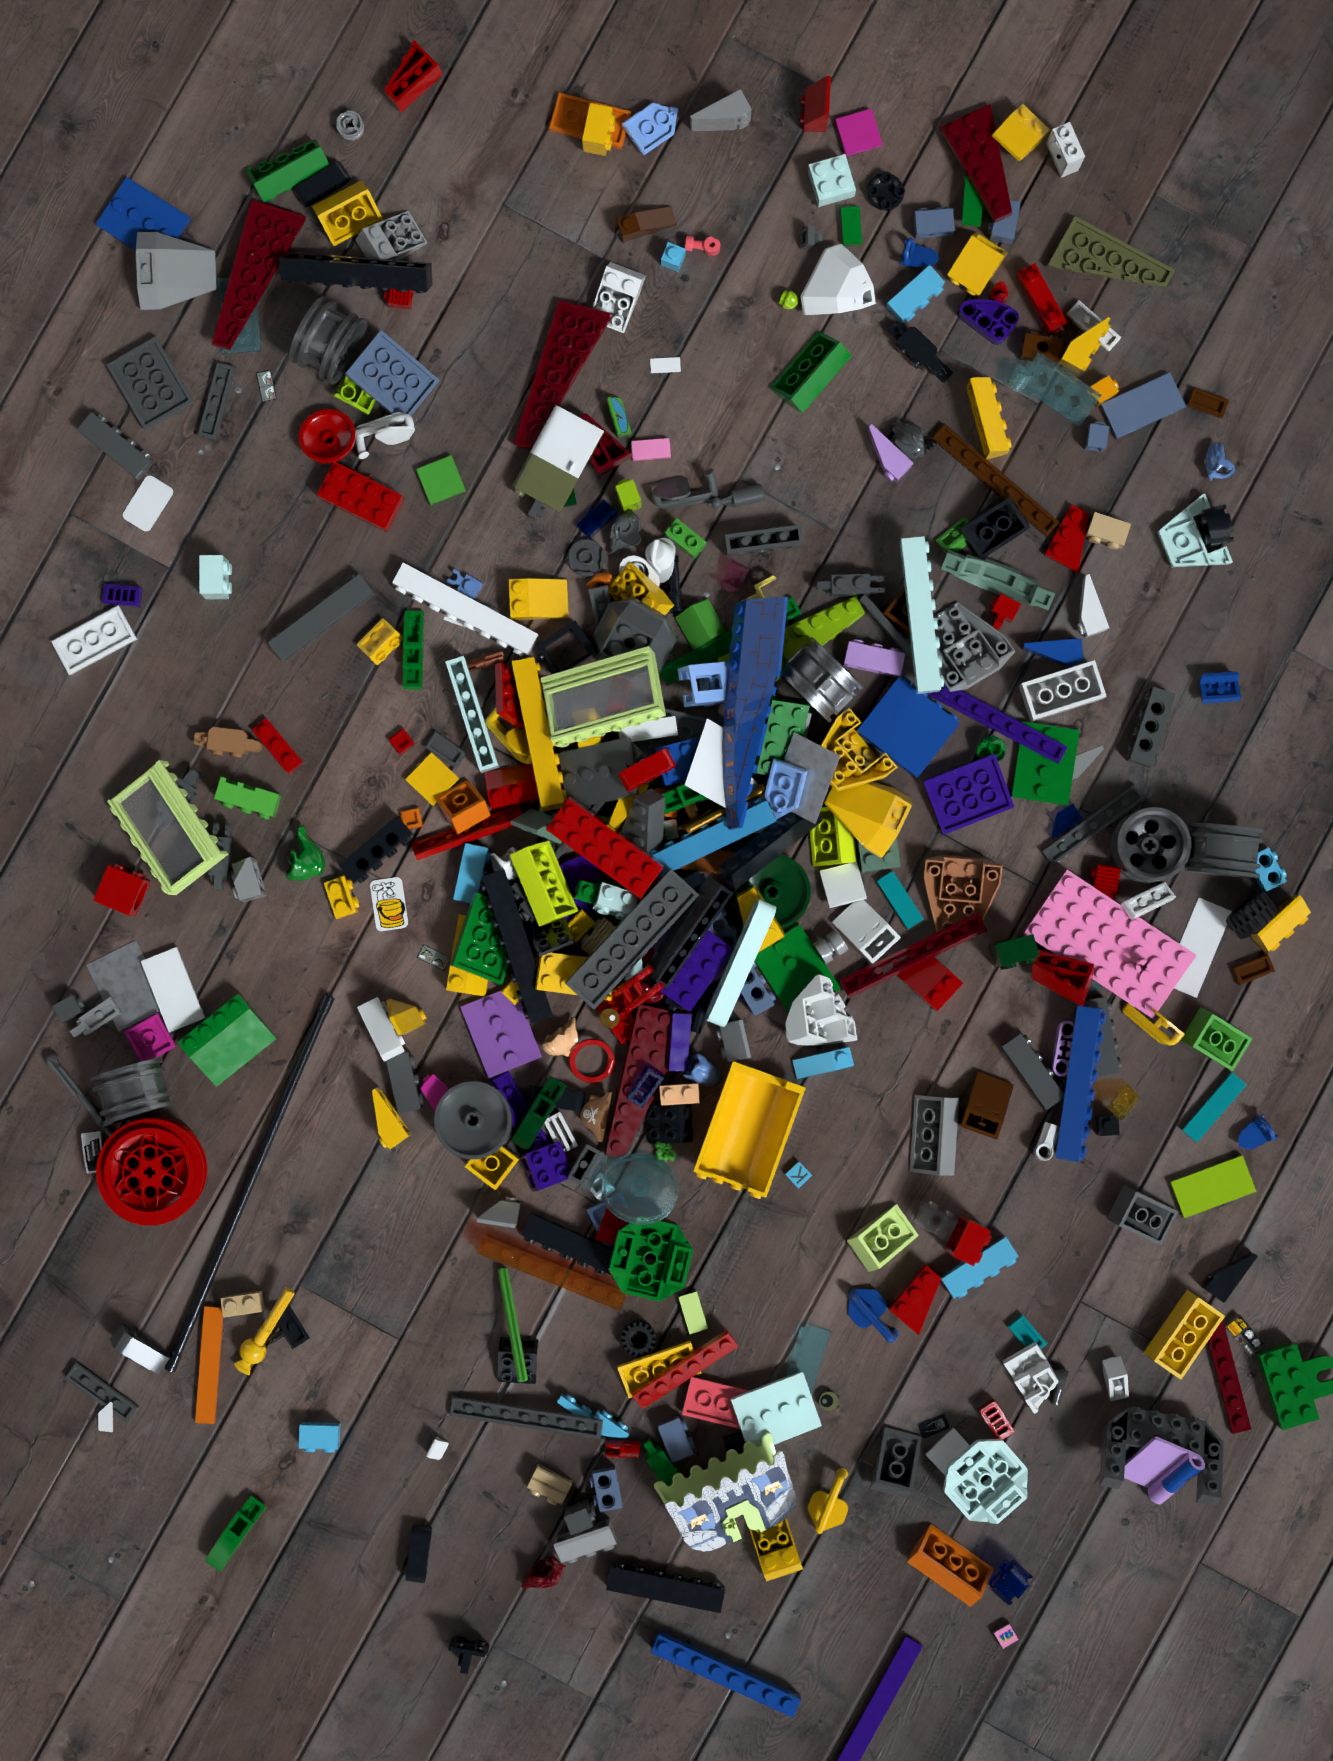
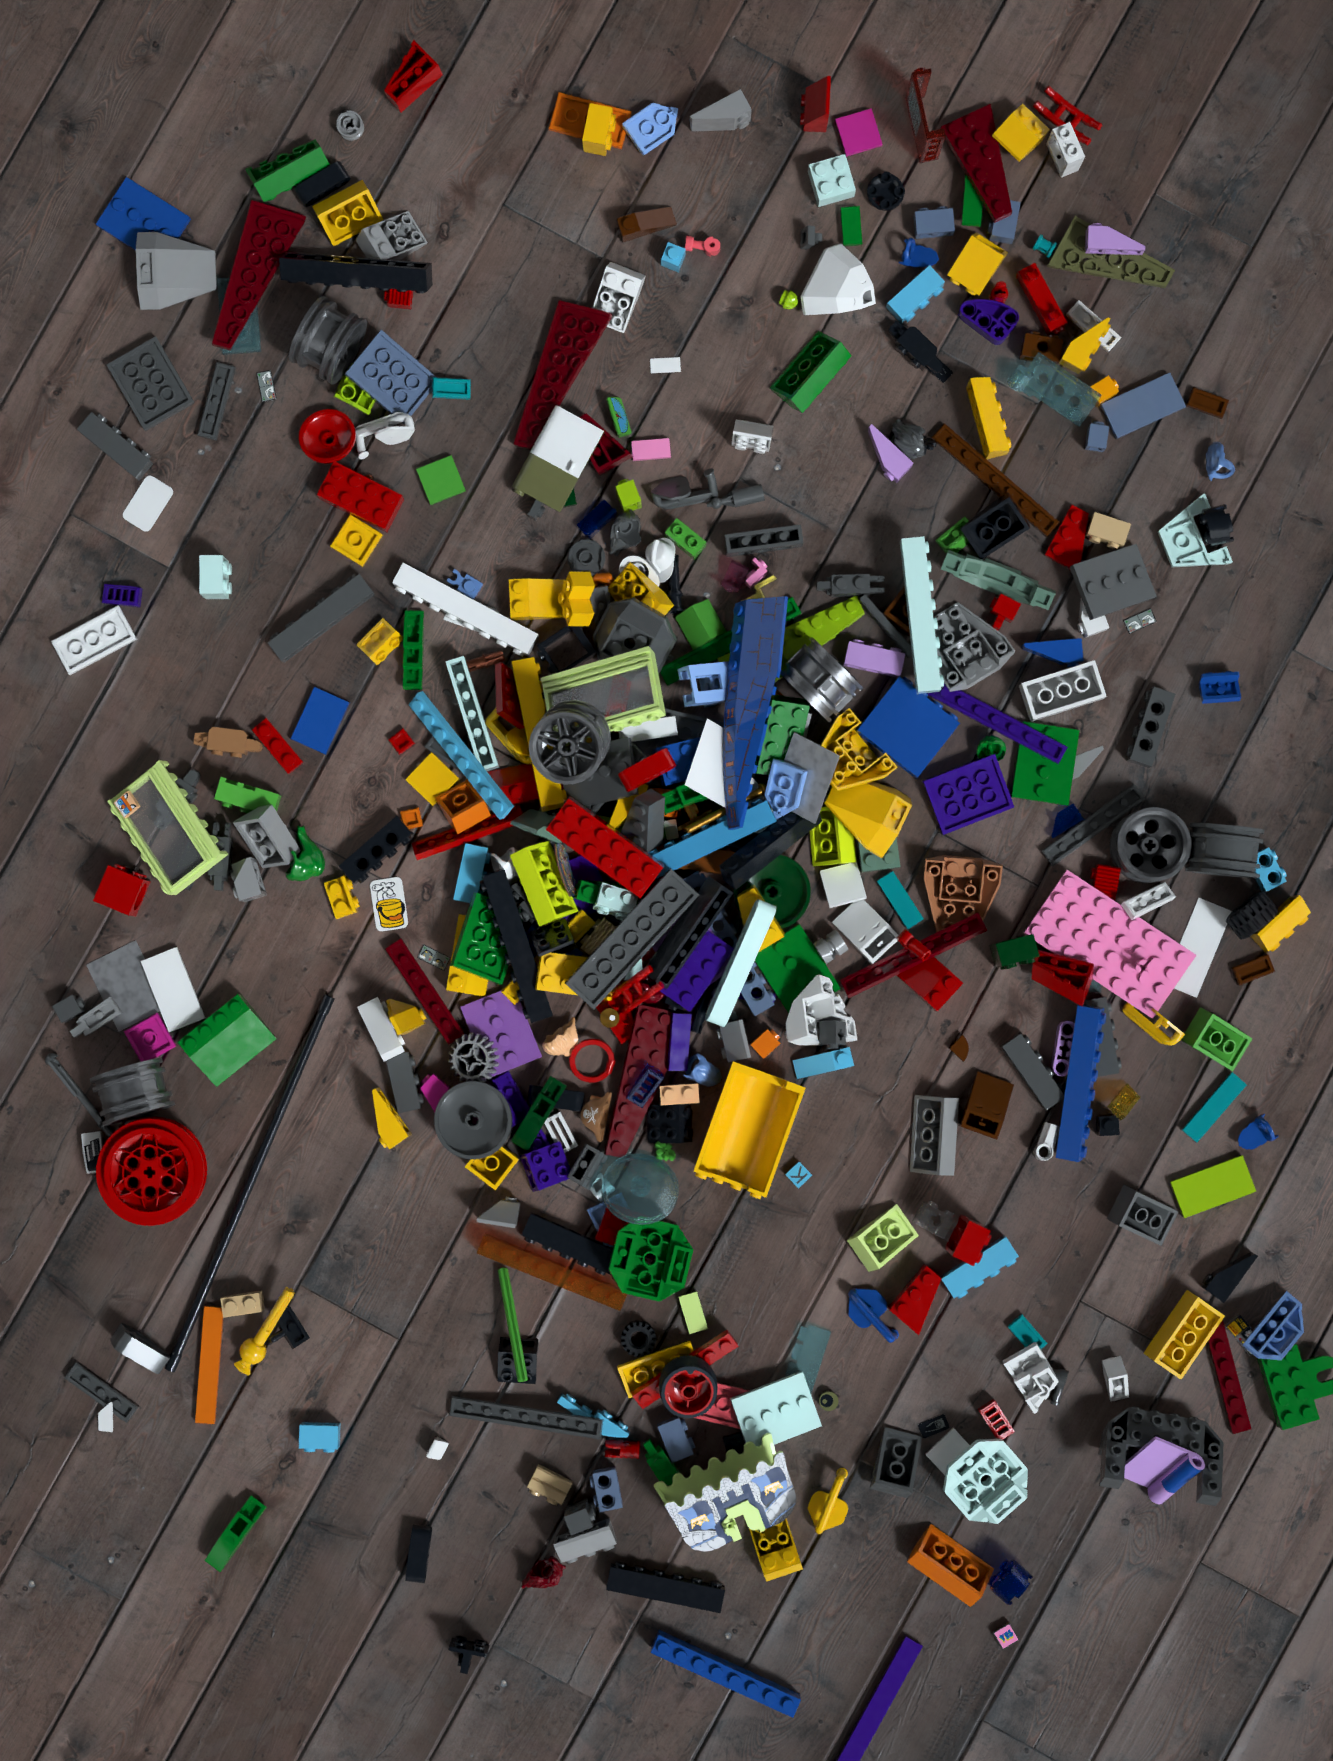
none -> tile [114,791,141,818]
none -> light grey slope [233,805,301,868]
none -> blue tile [291,687,350,755]
none -> yellow tile [330,514,383,567]
none -> dark red plate [385,938,465,1045]
none -> medium azure plate [409,691,514,820]
none -> teal tile [432,377,471,400]
none -> light grey gear [448,1033,500,1083]
none -> flat silver wheel [529,700,611,785]
none -> clear tile [554,843,576,897]
none -> yellow brick [558,572,595,626]
none -> wheel [659,1355,718,1418]
none -> white slope [732,419,773,454]
none -> bright pink bracket [745,557,768,589]
none -> orange brick [750,1029,781,1059]
none -> dark grey brick [819,1020,846,1049]
none -> red bar [896,929,931,962]
none -> clear red panel [905,68,946,163]
none -> reddish brown tile [949,1035,969,1062]
none -> teal bush [1032,234,1057,258]
none -> red piece [1033,86,1102,146]
none -> dark grey plate [1070,544,1157,620]
none -> lavender slope [1085,223,1145,255]
none -> light grey sticker [1123,608,1157,634]
none -> medium blue wedge [1243,1291,1304,1360]

